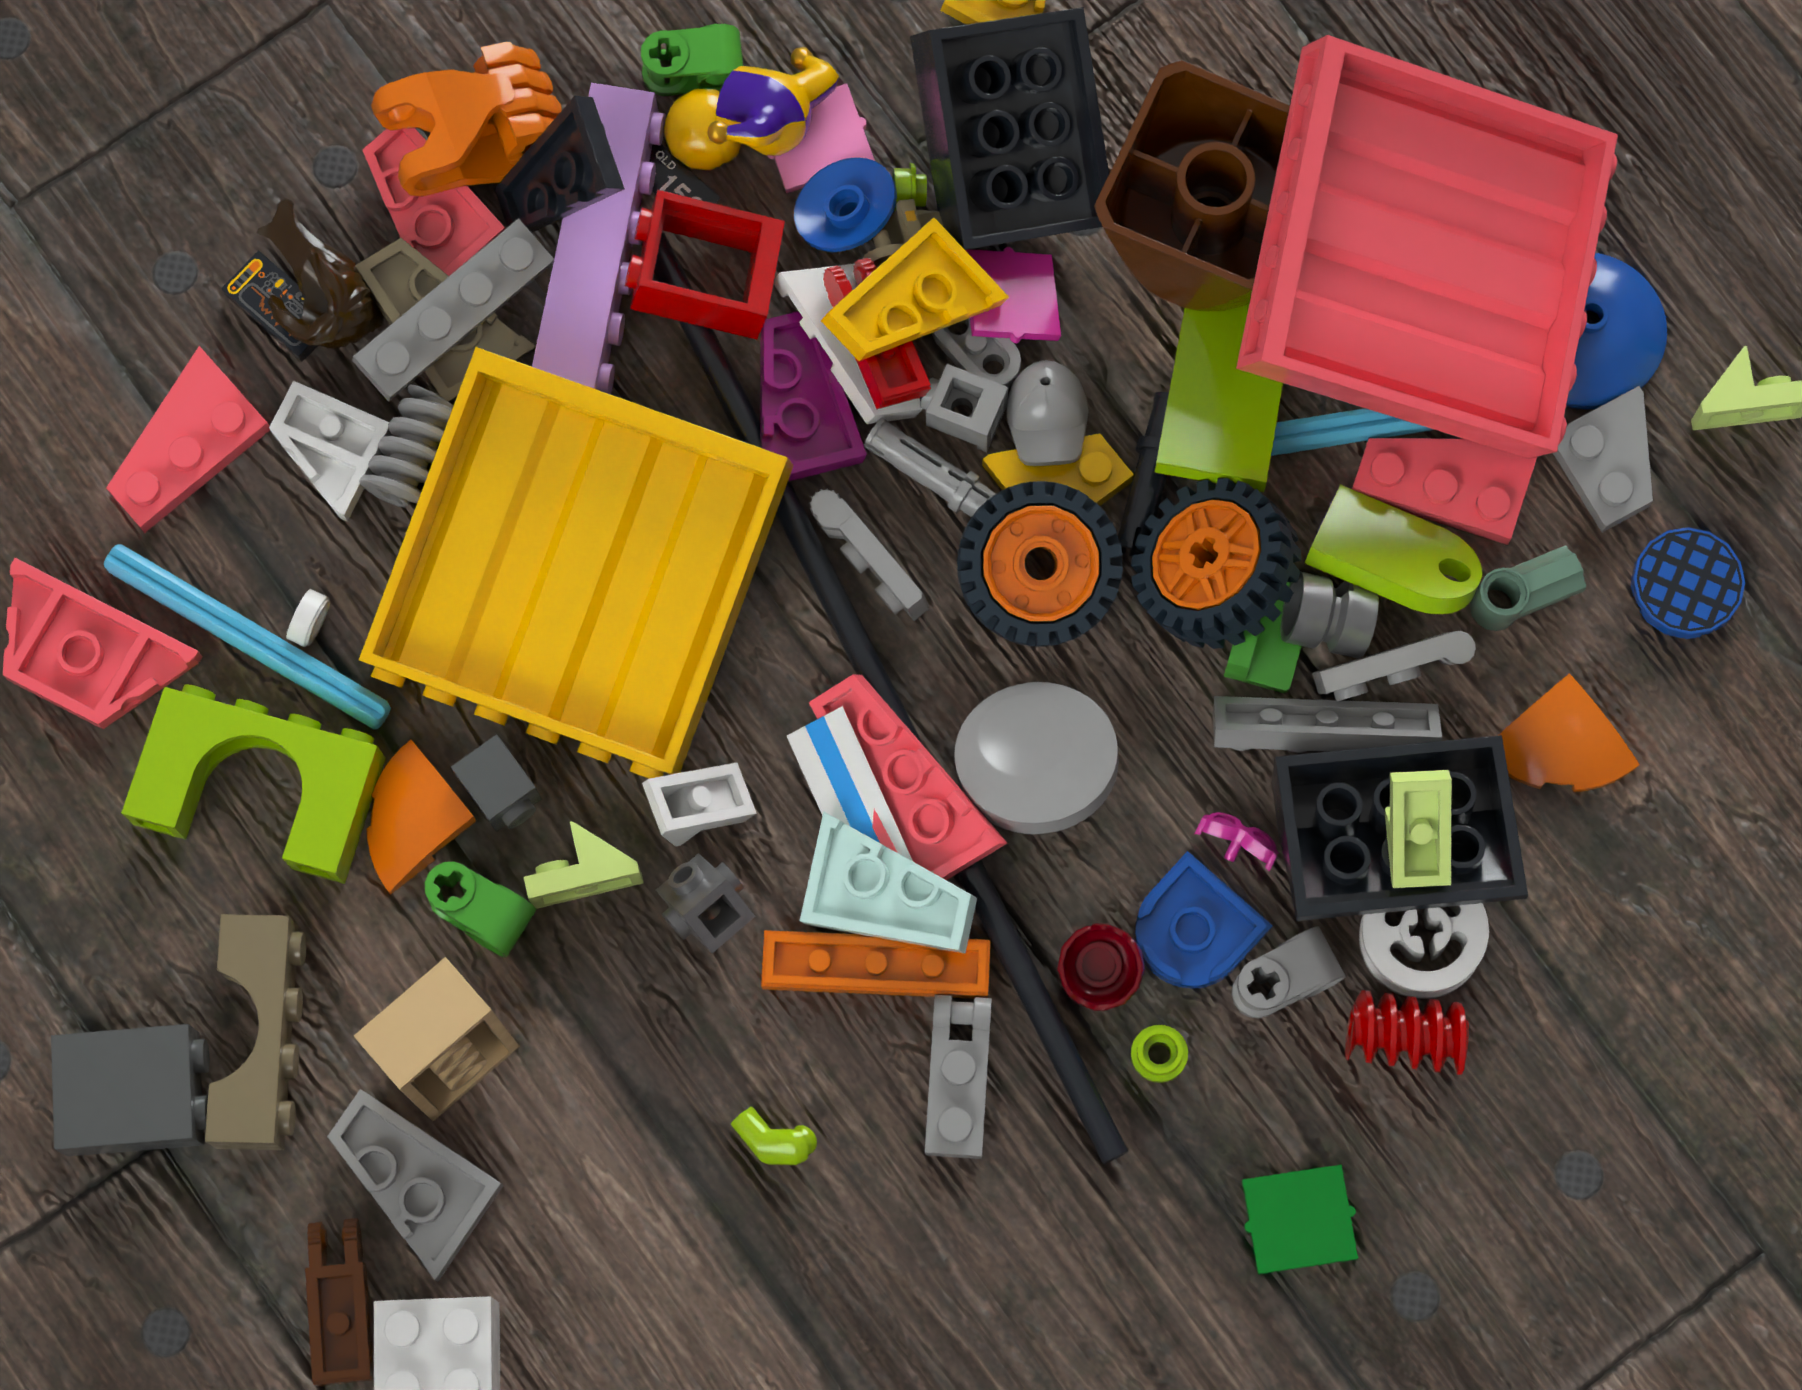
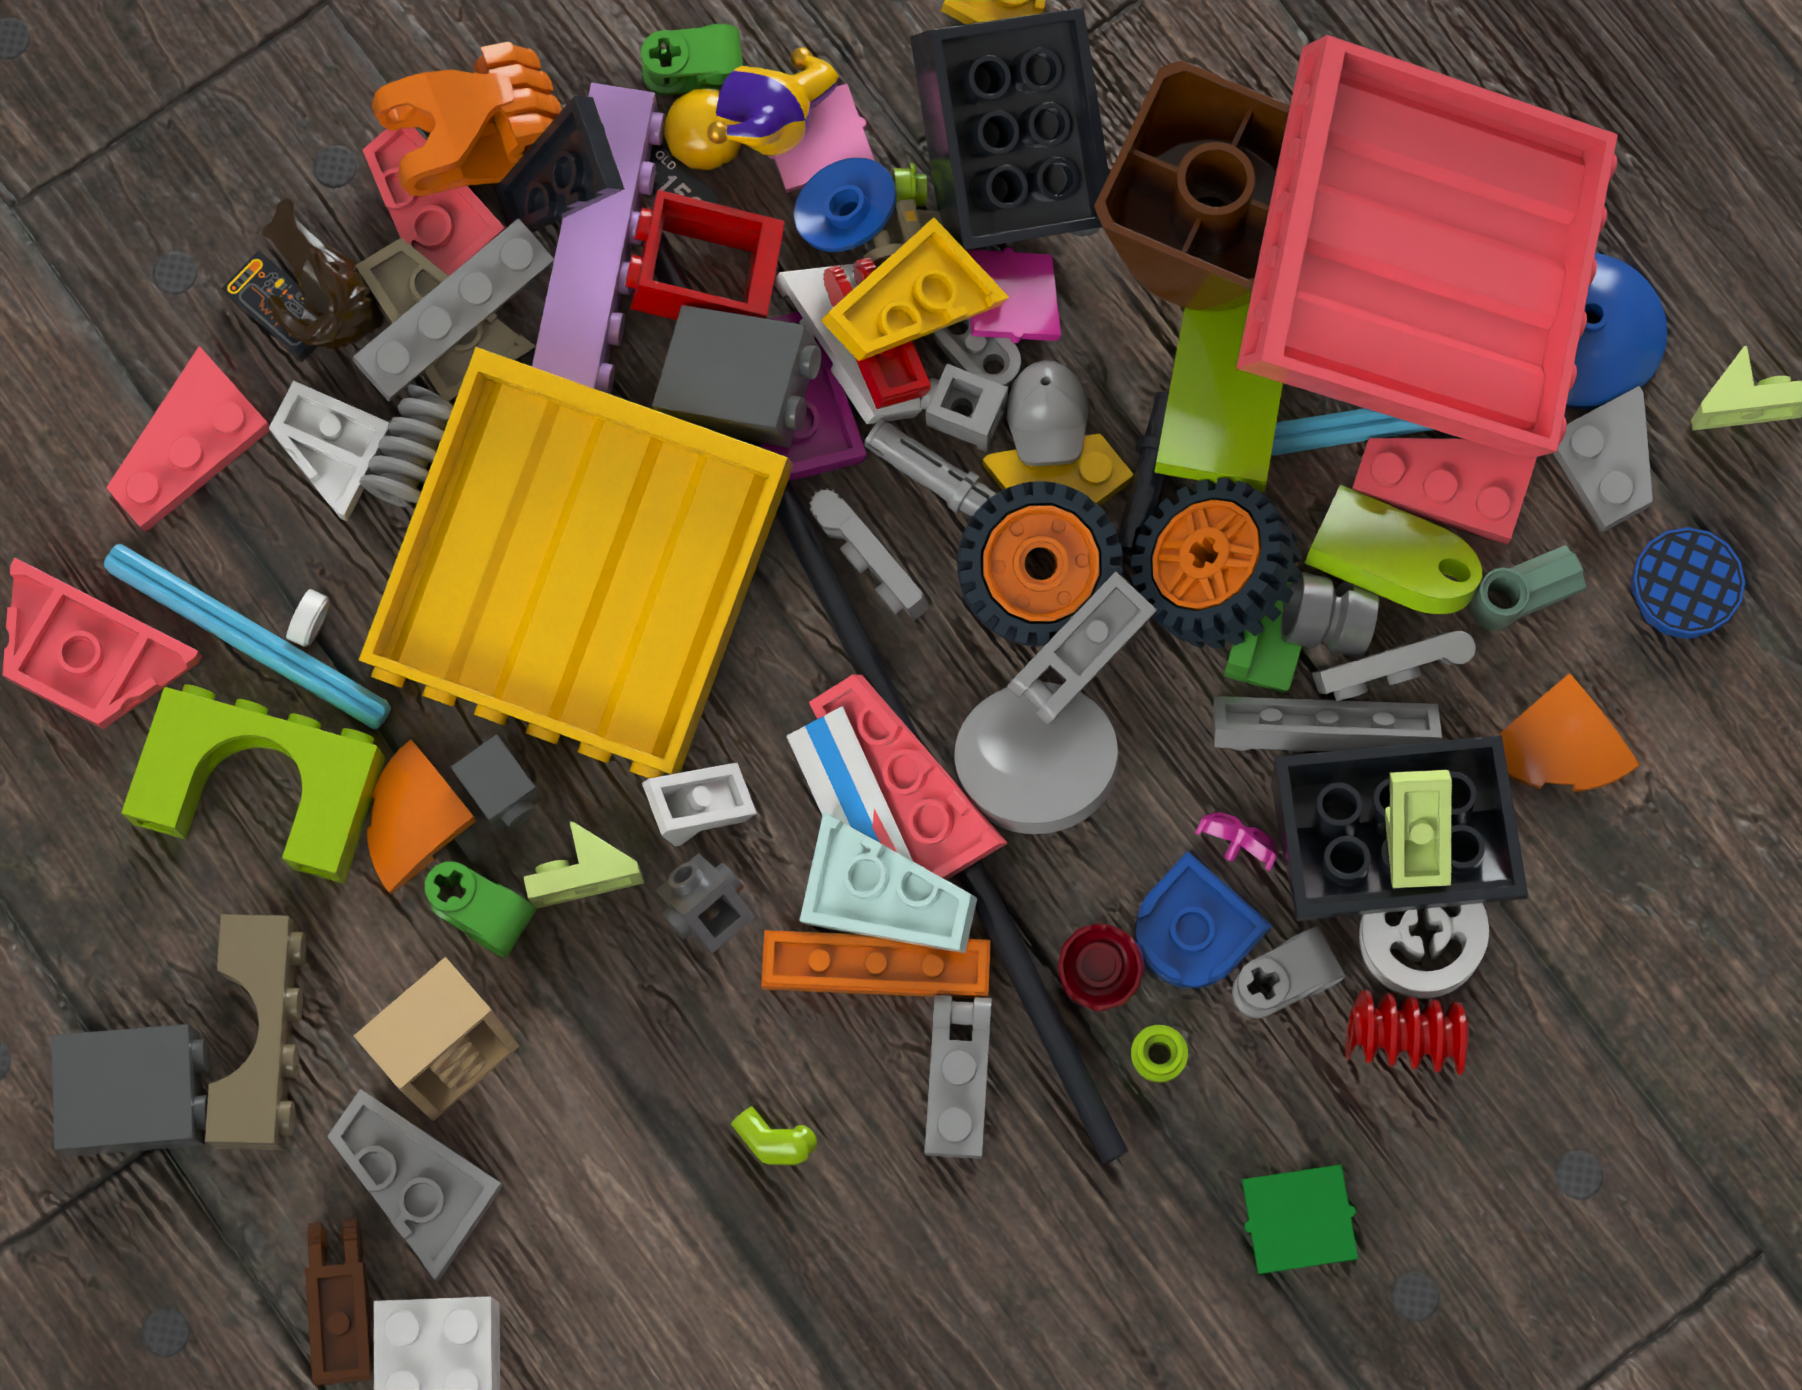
none -> dark grey brick [652,305,821,448]
none -> light grey plate [1007,571,1157,725]

